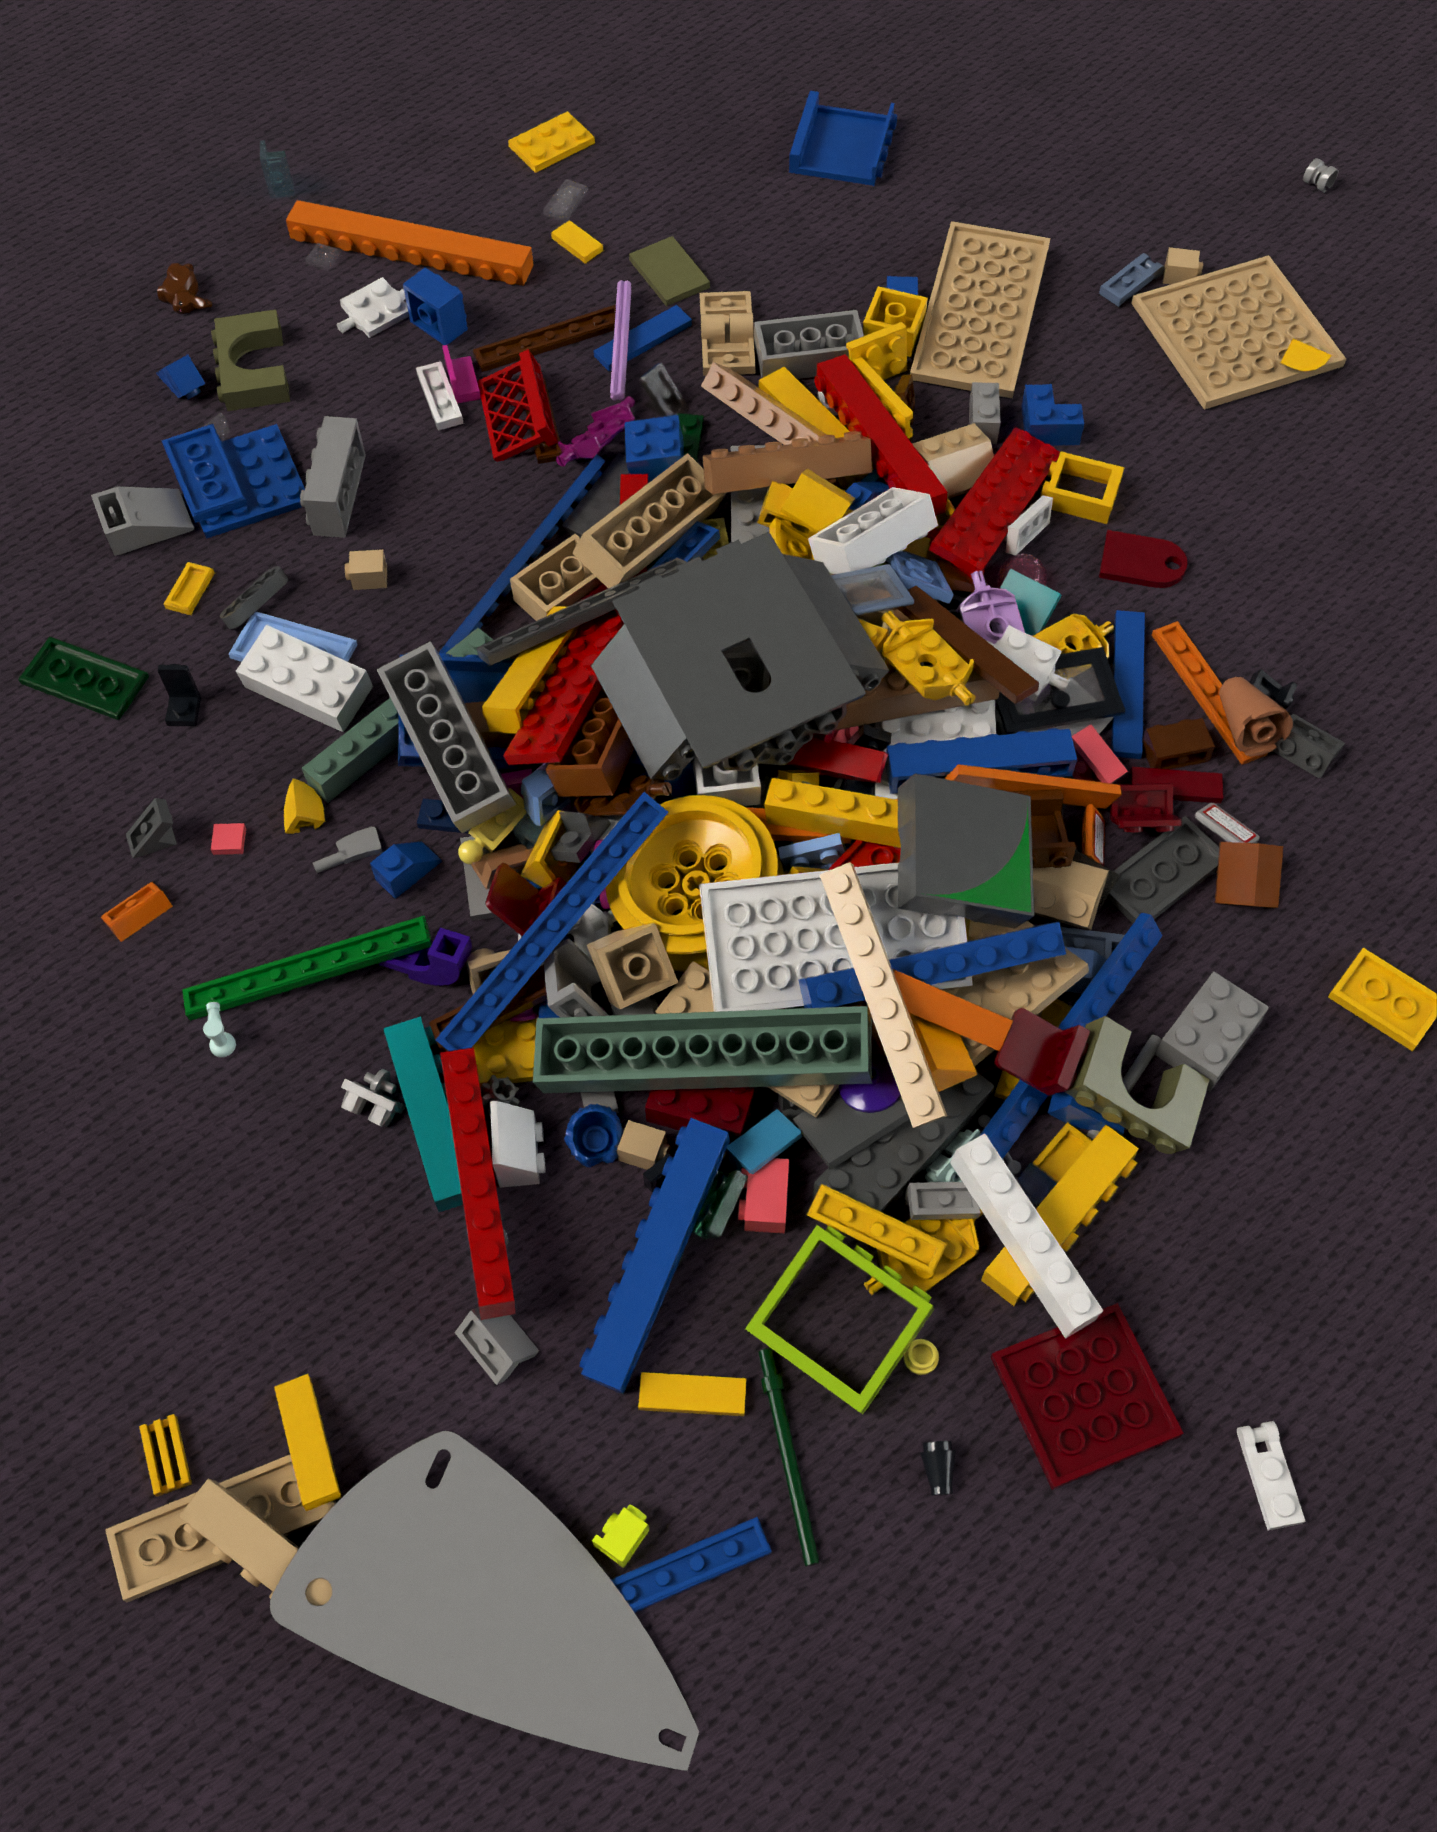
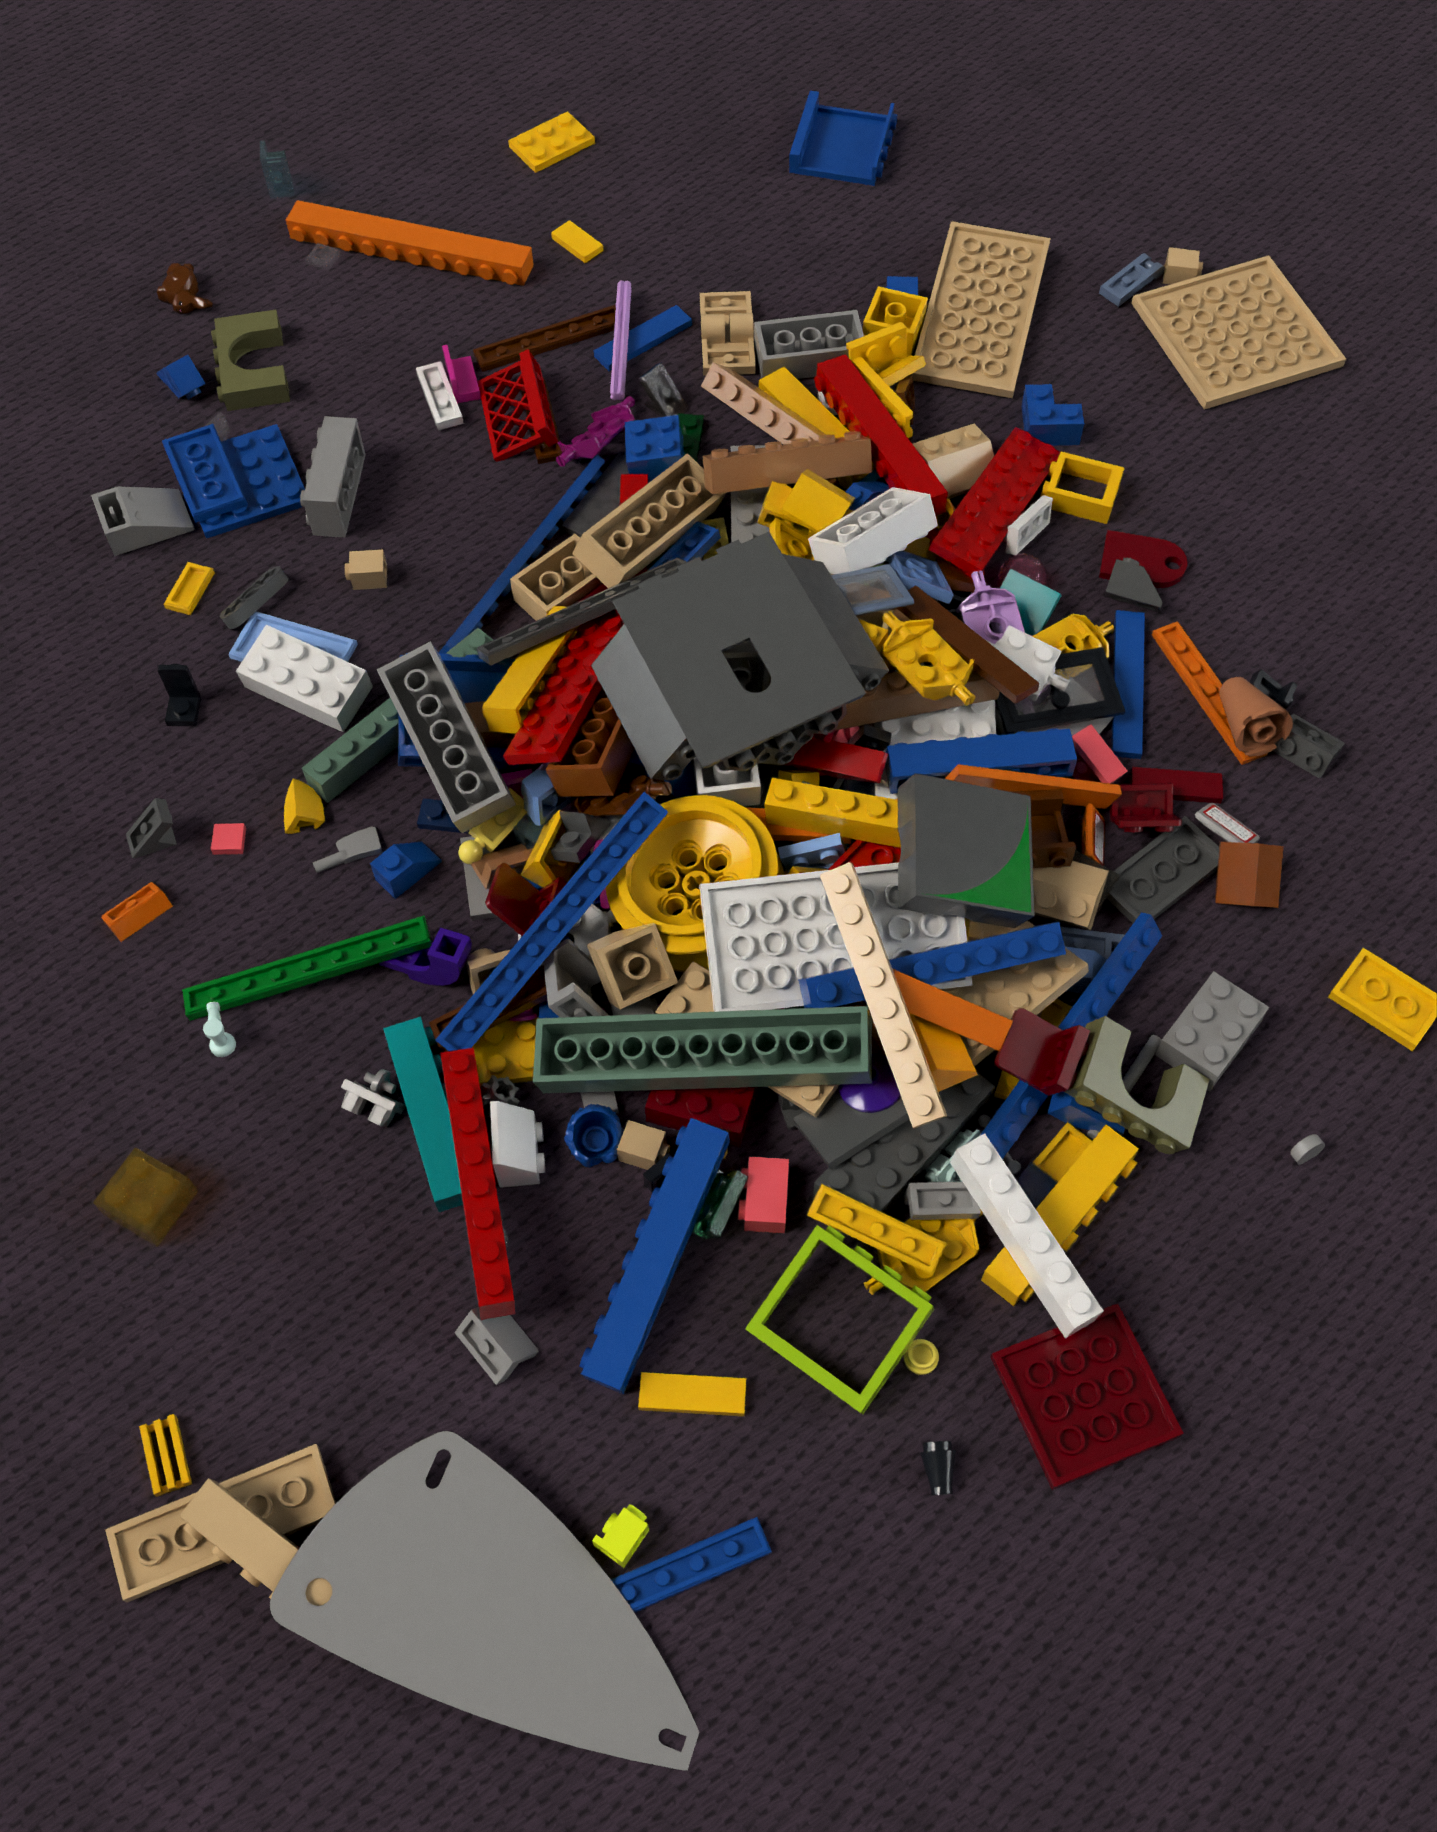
dark green tile [18,637,149,720] -> none
yellow tile [274,1374,341,1512] -> none
white plate [337,277,409,338] -> none
blue brick [403,267,468,345] -> none
clear plate [543,179,588,223] -> none
olive tile [629,236,710,307] -> none
dark azure panel [727,1109,802,1174] -> none
dark green bar [759,1348,819,1567] -> none
light grey brick [969,382,1000,444] -> none
reddish brown brick [1143,718,1215,769] -> none
white plate [1237,1421,1306,1531] -> none
yellow brick [1280,338,1332,372] -> none
light grey wheel [1303,158,1339,193] -> none
none -> clear yellow brick [93,1147,198,1247]
none -> yellow tile [878,356,926,387]
none -> dark grey slope [1105,558,1163,613]
none -> light grey tile [1290,1134,1325,1165]

